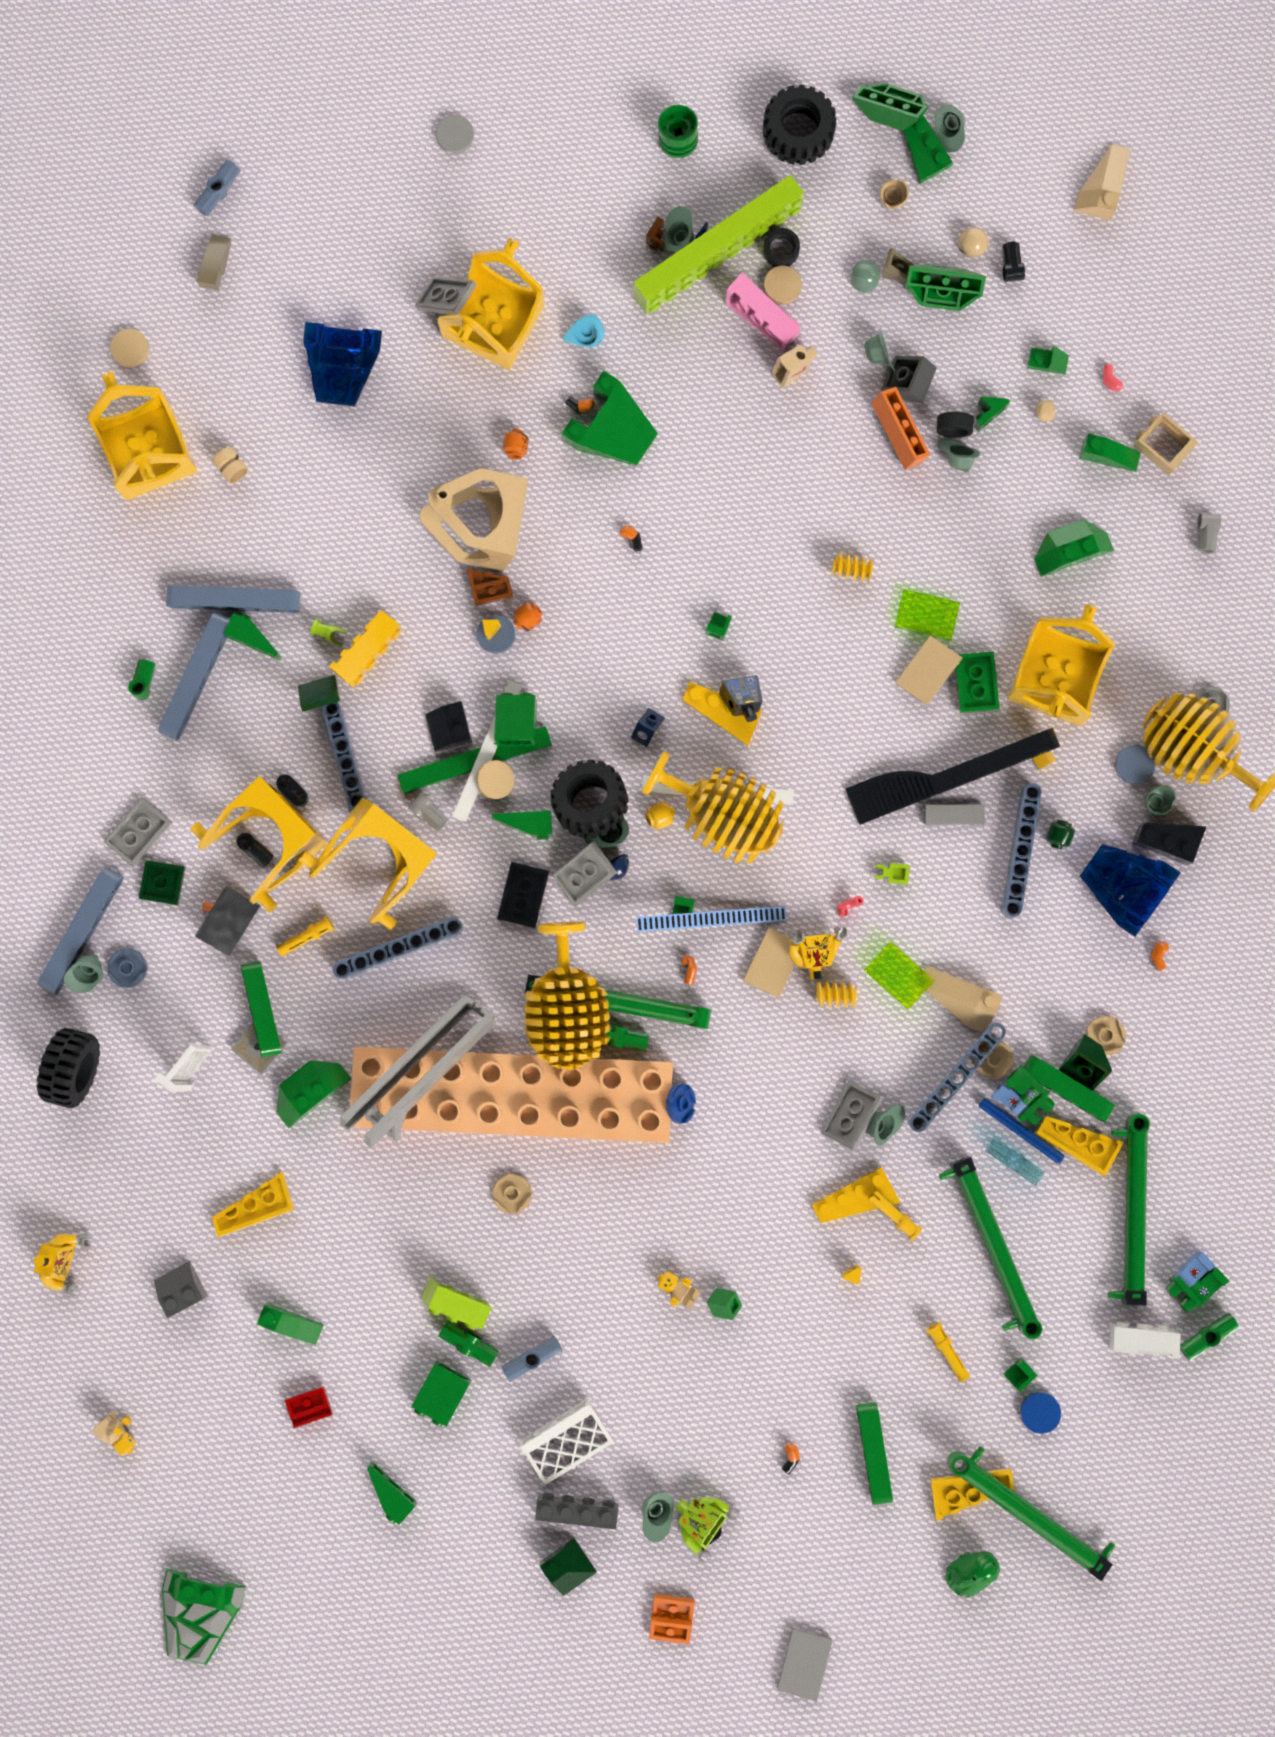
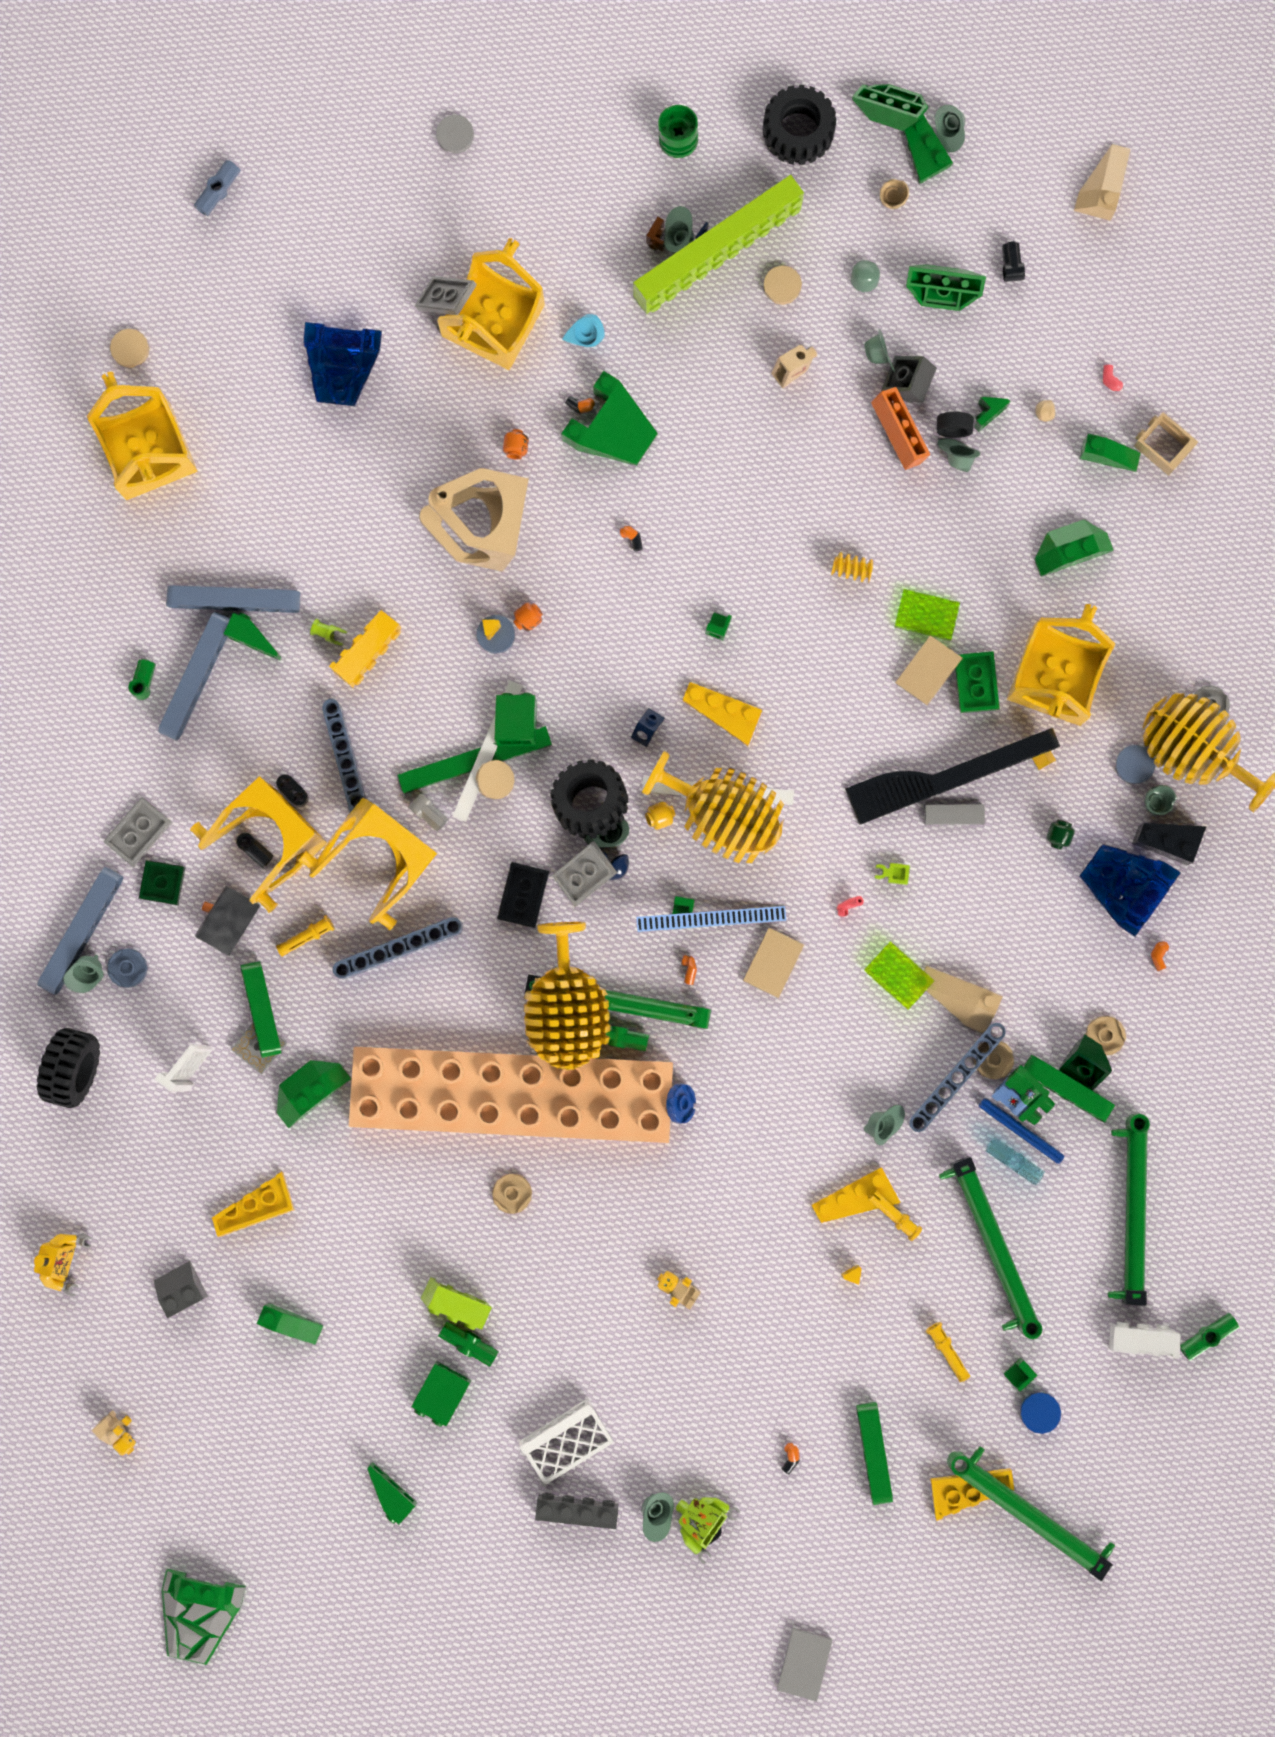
dark tan slope [197,235,232,291] -> none
tan wheel [212,447,249,484] -> none
red plate [285,1386,333,1428] -> none
dark green tile [298,675,340,712] -> none
light grey piece [340,994,495,1148] -> none
black slope [425,701,473,752] -> none
dark orange wing [467,568,513,606] -> none
green slope [492,811,553,840] -> none
sand blue piece [501,1336,563,1382] -> none
dark green slope [540,1538,597,1596] -> none
orange slope [649,1593,695,1644] -> none
green panel [707,1288,742,1320] -> none
torso [719,675,762,722] -> none
bright pink wedge [726,273,800,351] -> none
black tyre [763,228,800,267] -> none
yellow torso [788,926,849,980] -> none
yellow piece [815,981,857,1008] -> none
light grey tile [821,1081,883,1151] -> none
dark tan slope [882,248,914,283] -> none
green piece [945,1551,1000,1598] -> none
tan hair [957,227,989,258] -> none
sand blue beam [1001,783,1042,918] -> none
green slope [1027,346,1069,375] -> none
yellow wing [1035,1116,1124,1177] -> none
green hips [1165,1251,1230,1312] -> none
light grey piece [1197,513,1221,554] -> none

